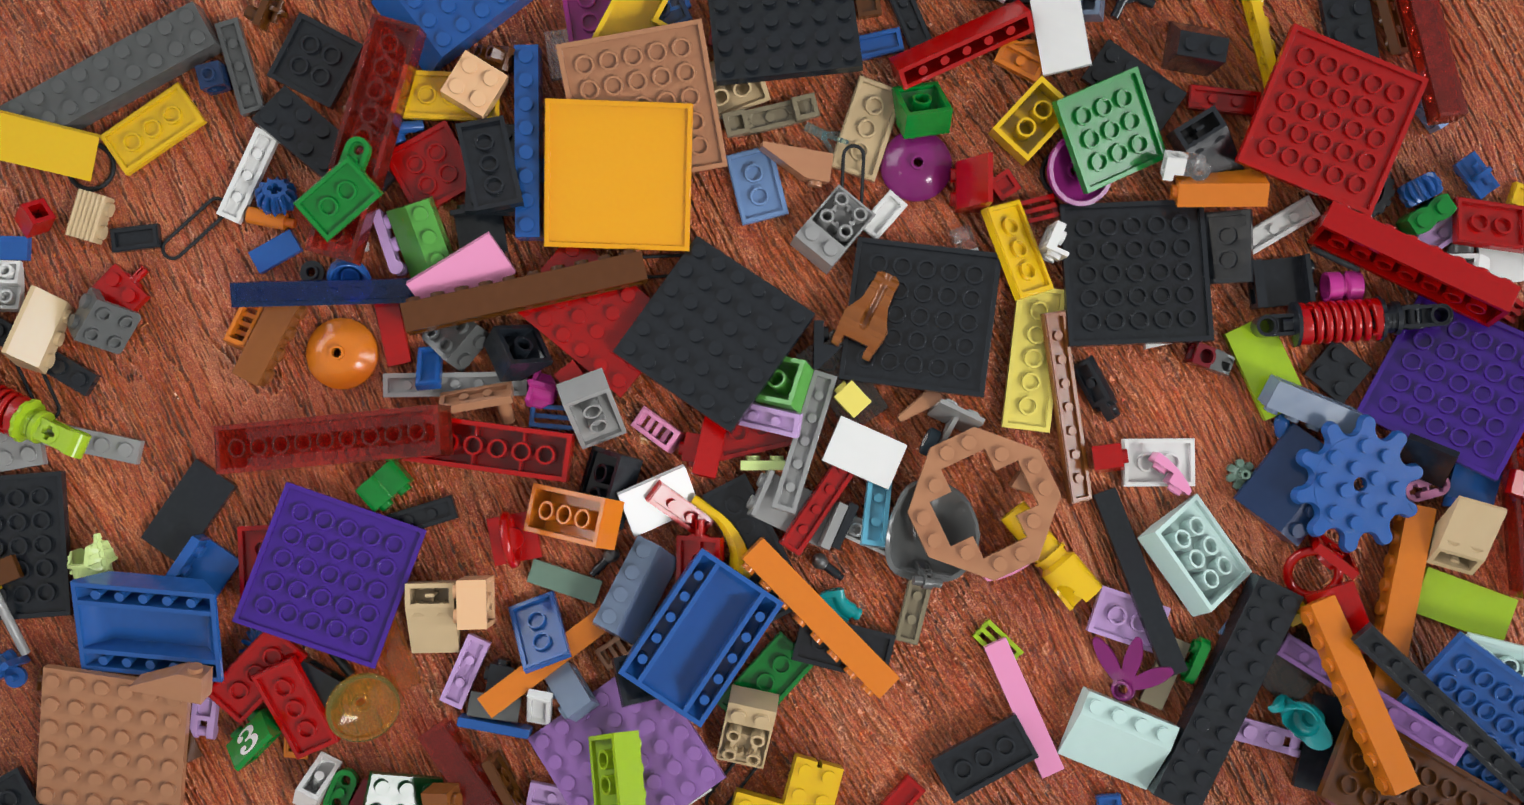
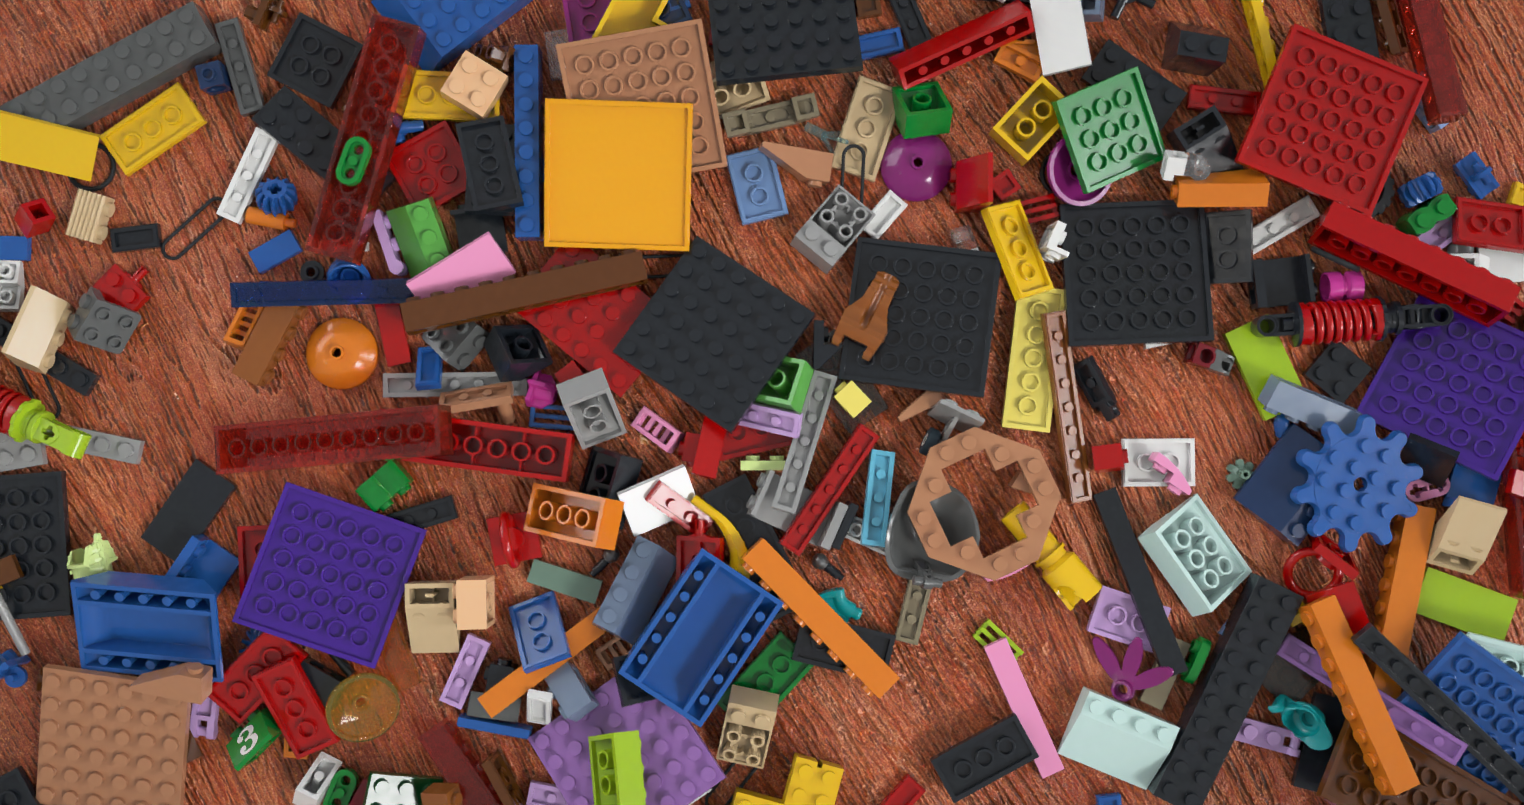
green tile [293,155,384,242] -> none
white tile [821,416,907,490] -> none

